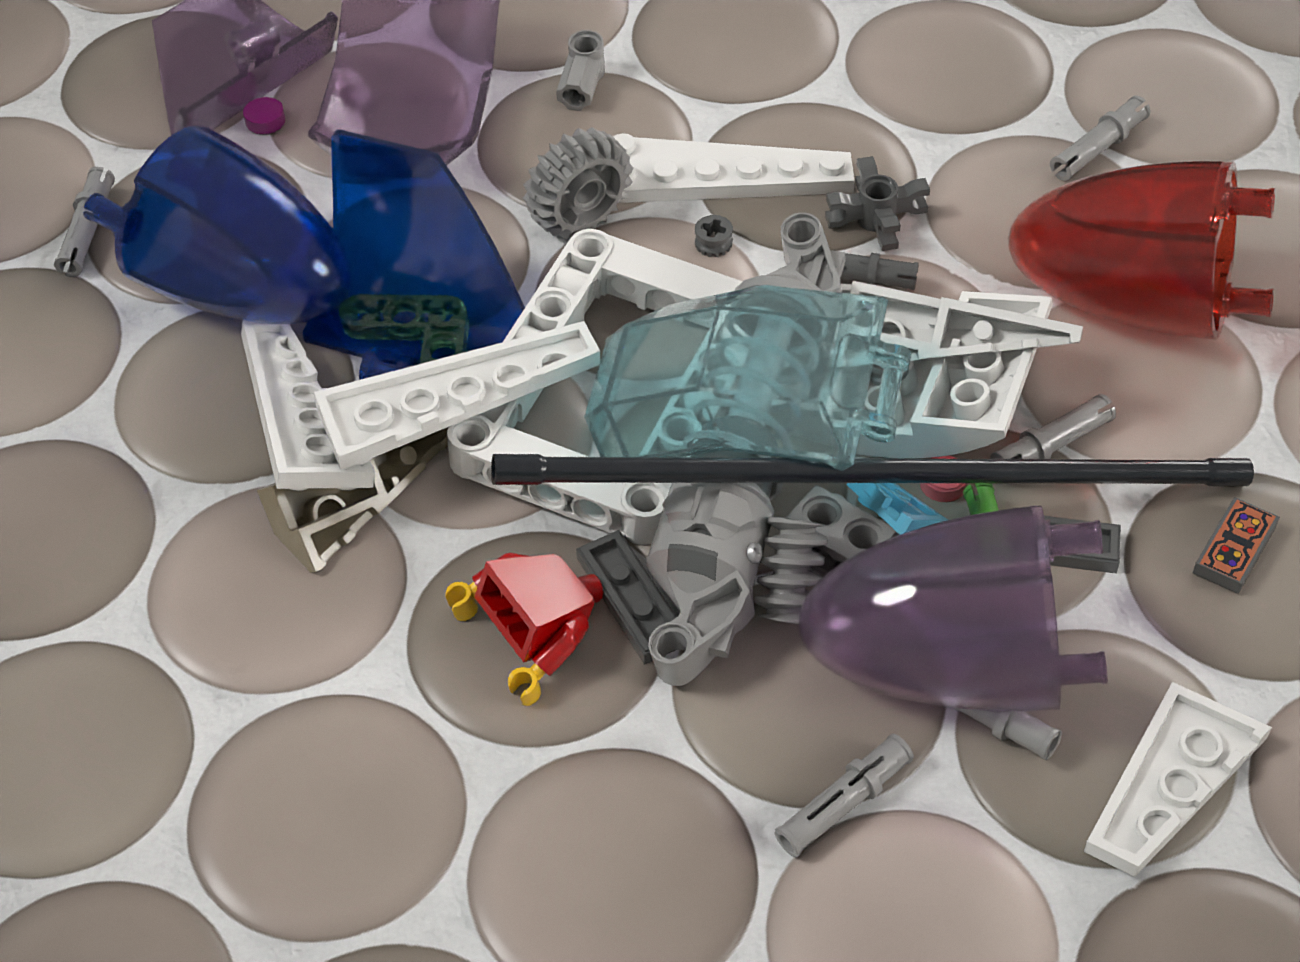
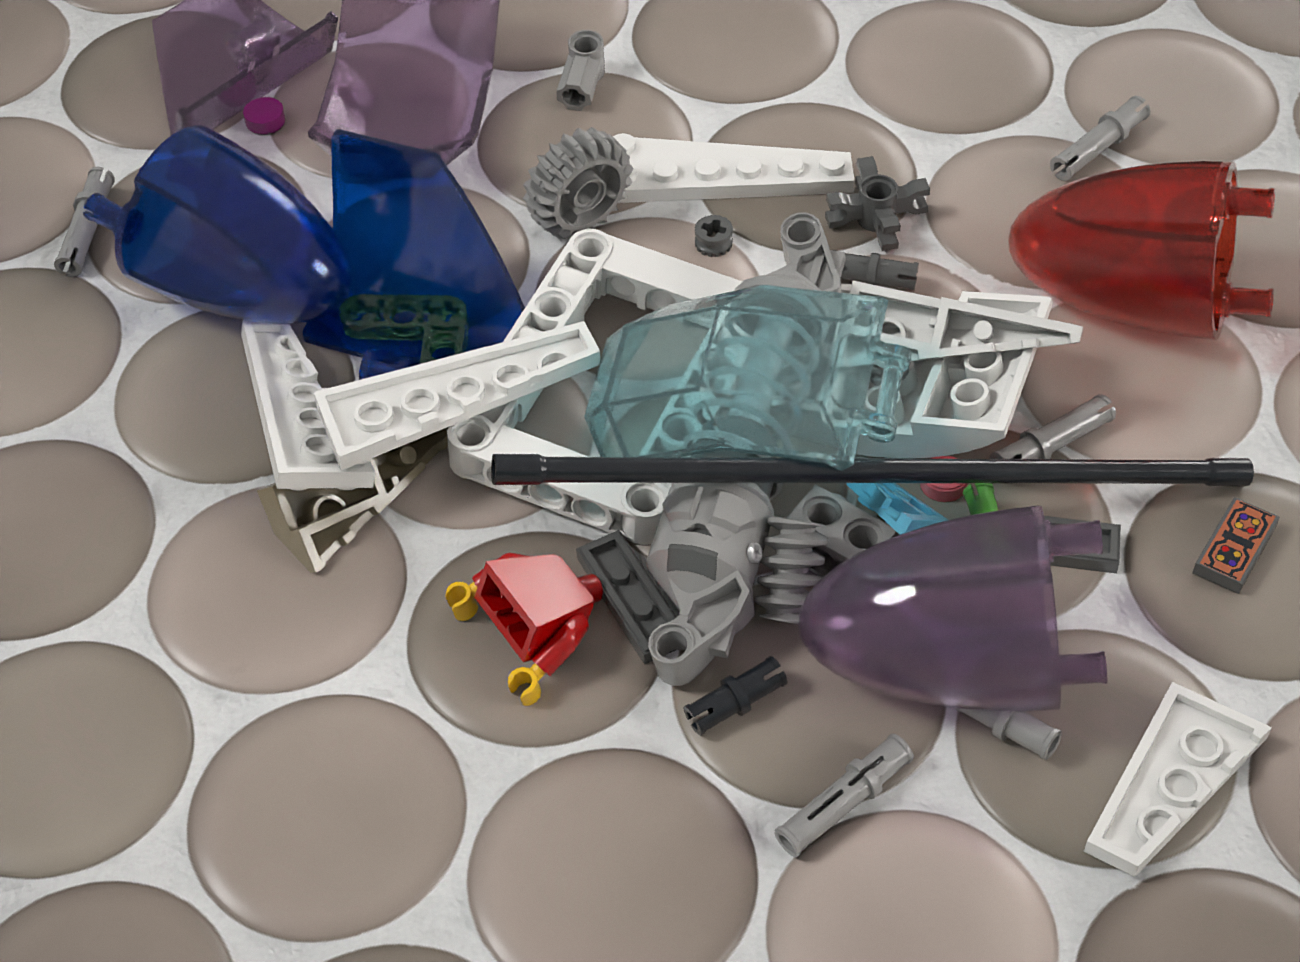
none -> black pin [683,656,788,736]

